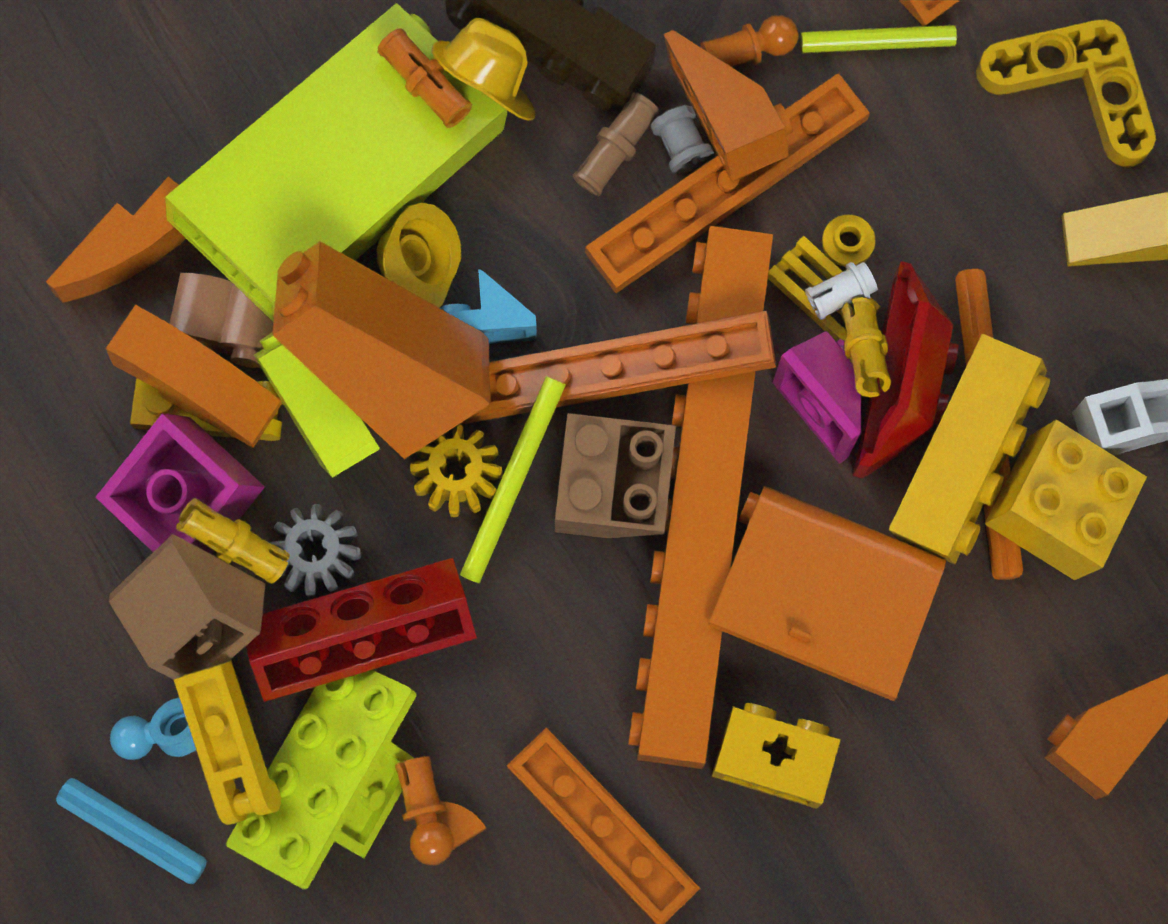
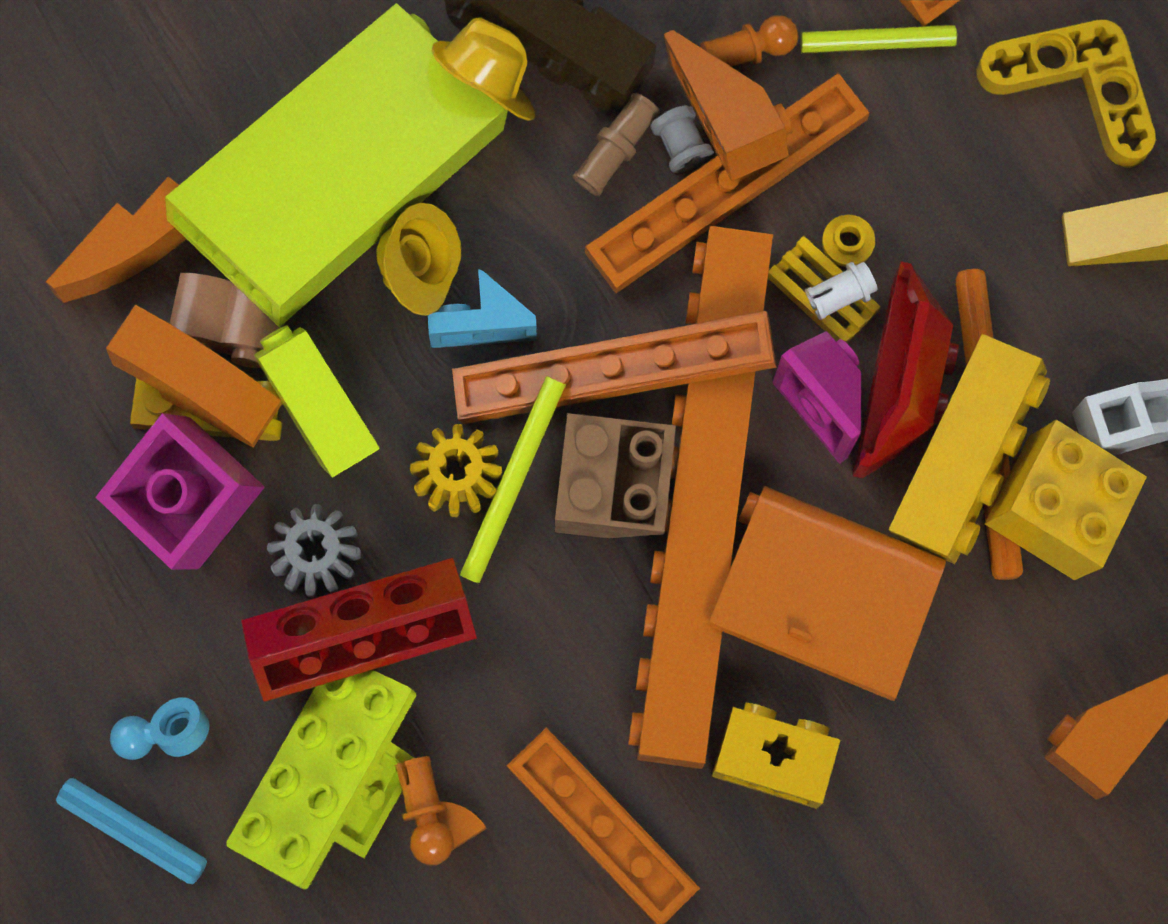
medium nougat slope [109,534,265,679] -> none
yellow plate [173,661,281,825] -> none
yellow pin [176,498,290,584] -> none
orange slope [272,241,490,459] -> none
orange pin [377,28,472,128] -> none
yellow pin [842,297,891,397] -> none

